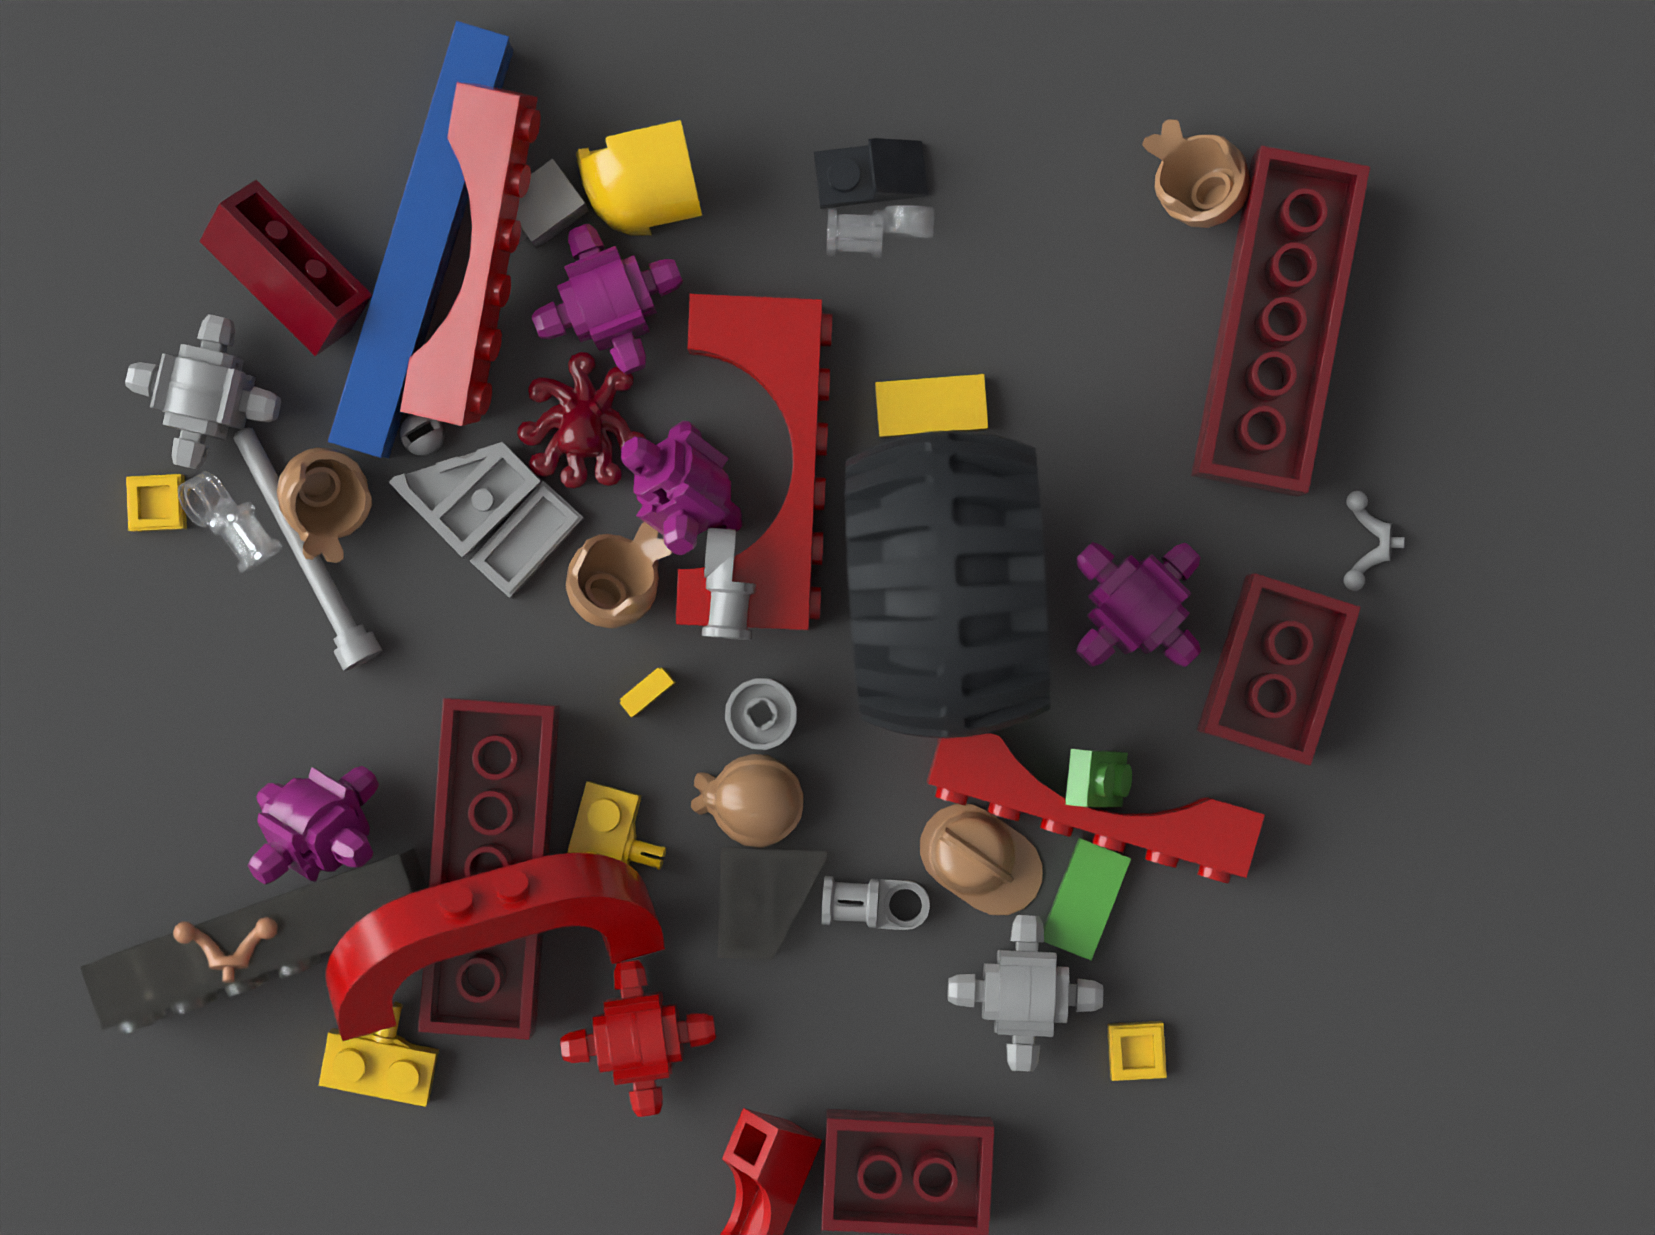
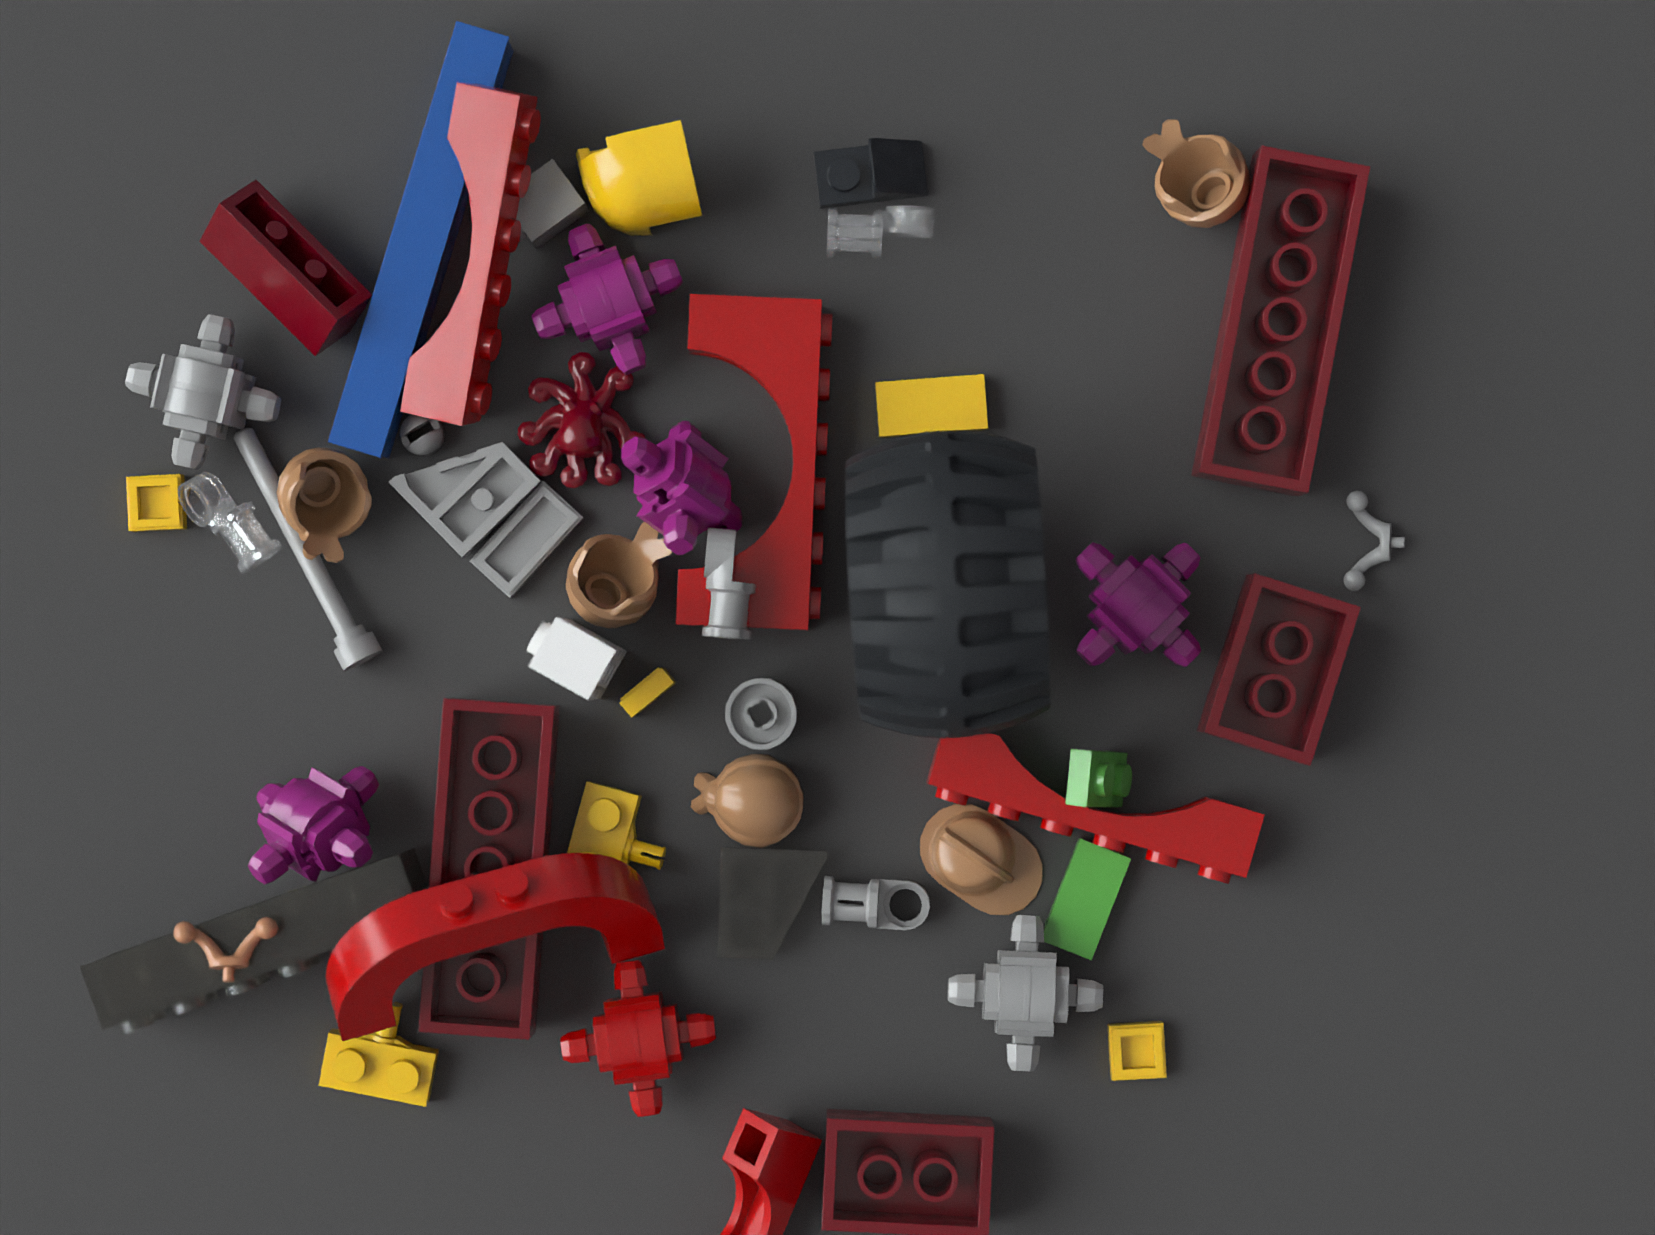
none -> white brick [526,617,627,700]

